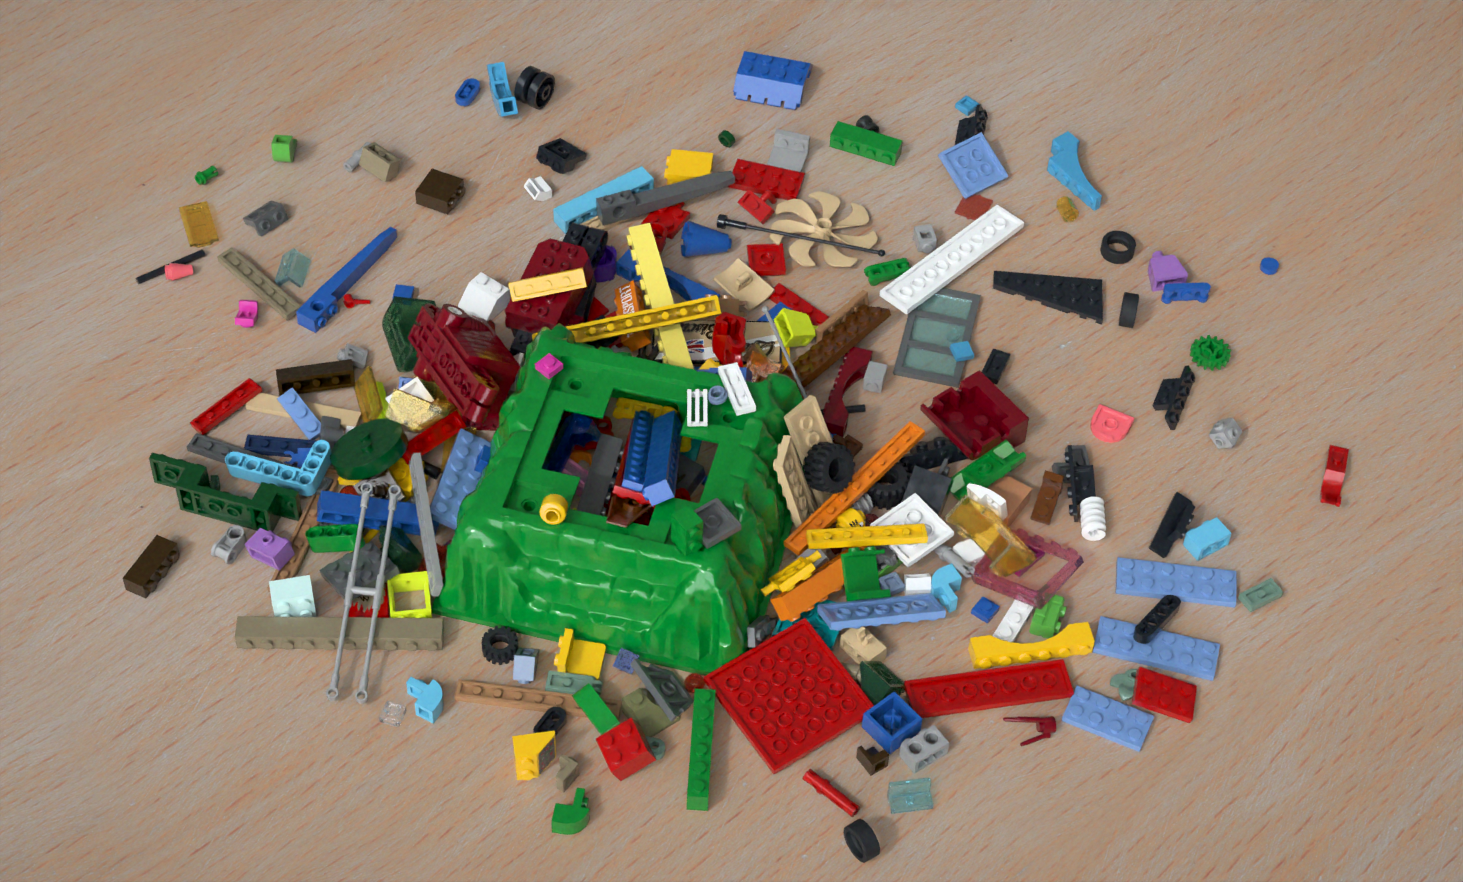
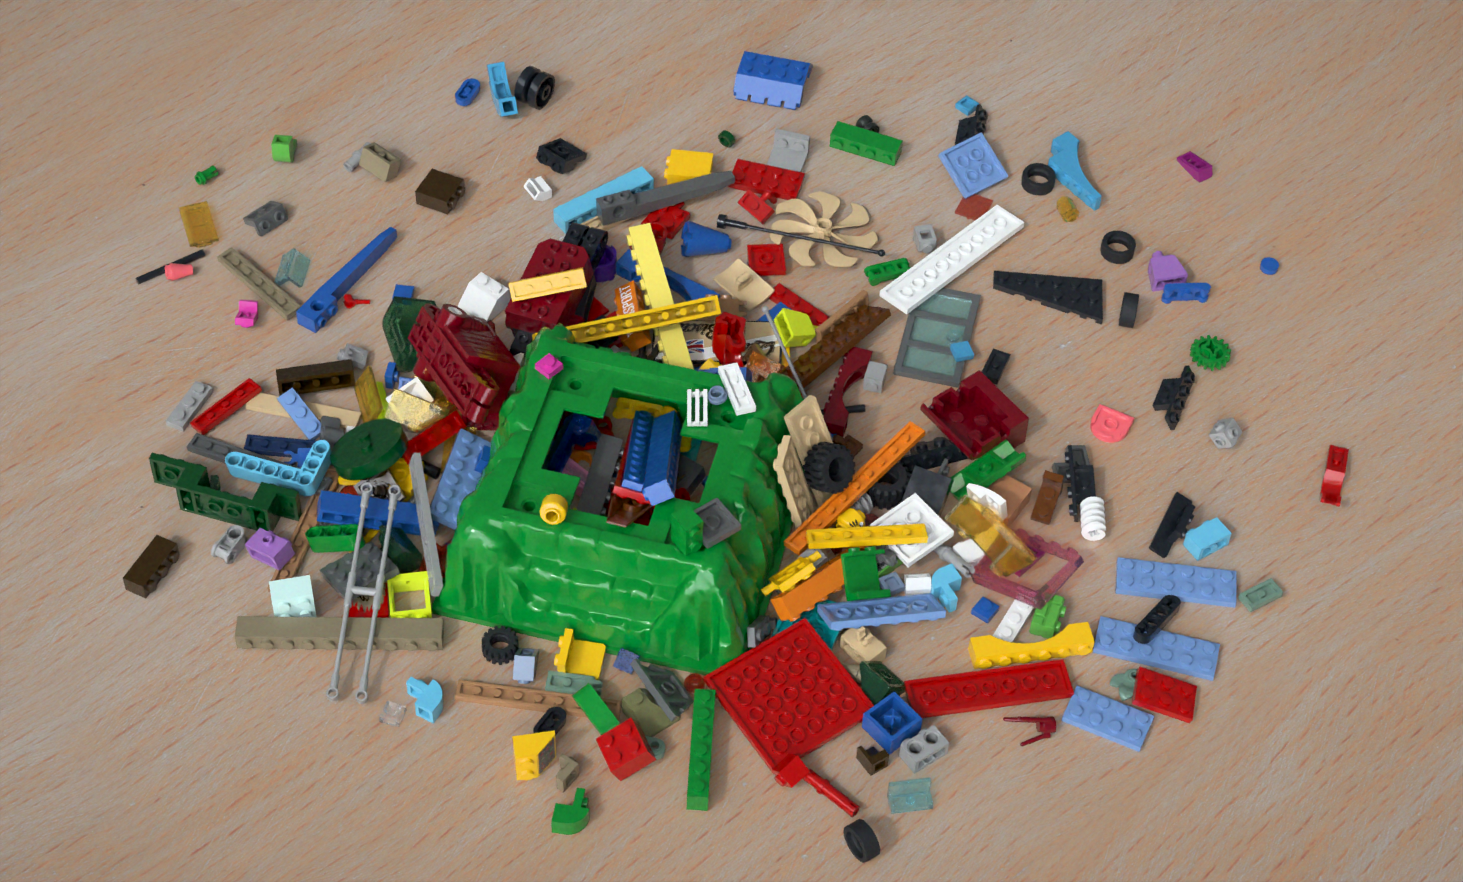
none -> light grey plate [166,381,213,432]
none -> blue plate [384,362,400,389]
none -> red brick [772,753,810,788]
none -> black tyre [1021,163,1056,196]
none -> magenta slope [1177,151,1213,183]

